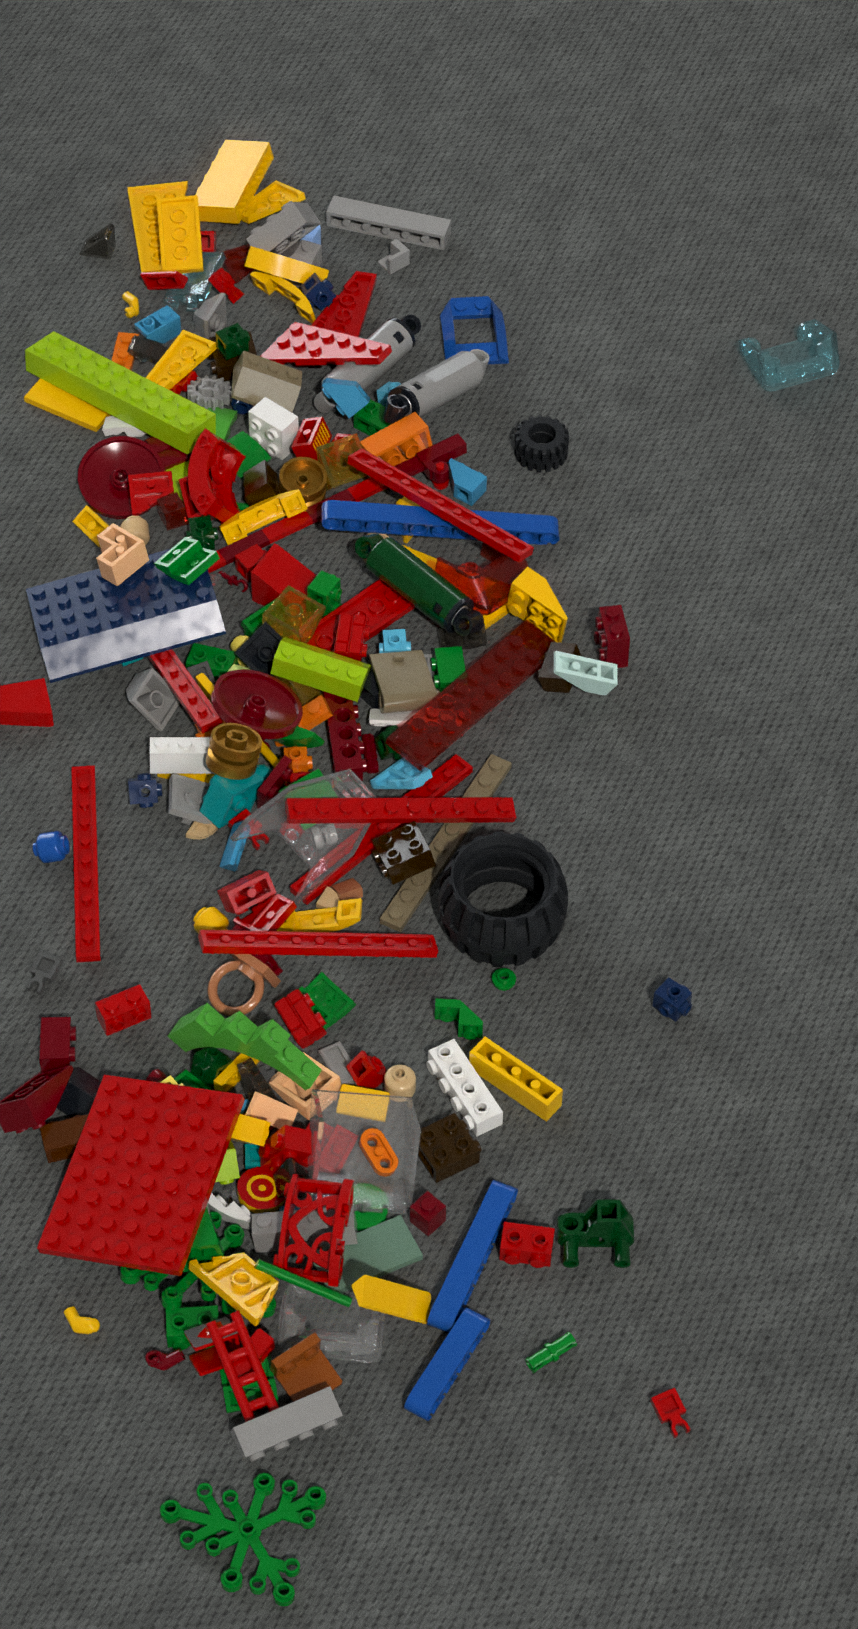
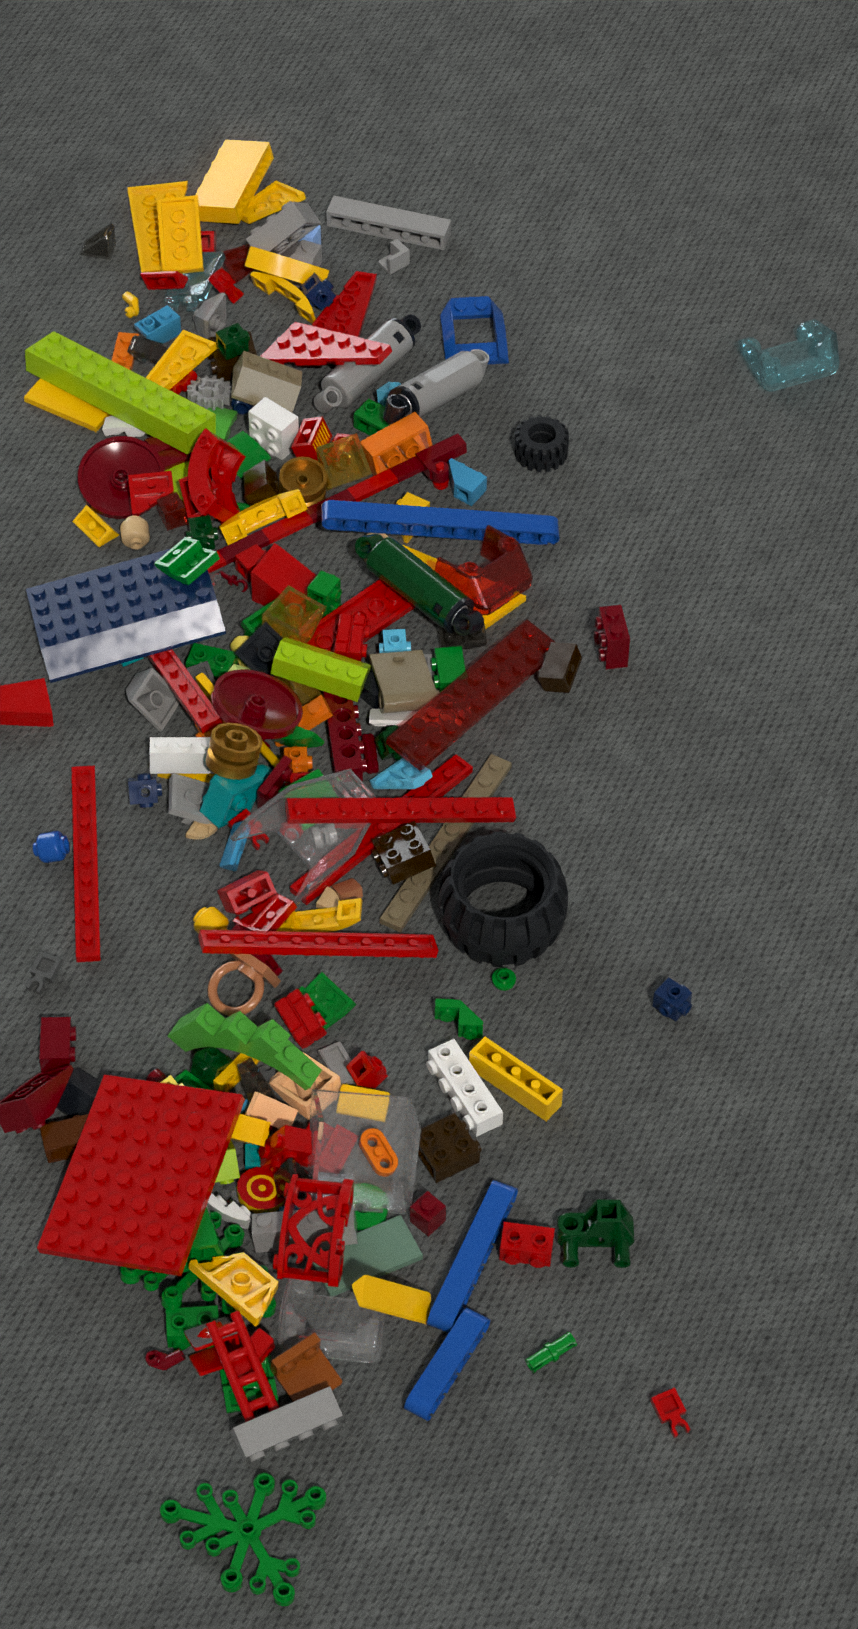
yellow arm [64,1306,100,1334] -> none
red brick [95,984,151,1036] -> none
light nougat brick [96,523,149,586] -> none
green bar [254,1259,352,1307] -> none
dark azure slope [322,378,370,418] -> none
red plate [347,448,534,563] -> none
tan head [384,1065,416,1102] -> none
yellow slope [506,567,568,643] -> none
light aqua slope [554,651,618,695] -> none

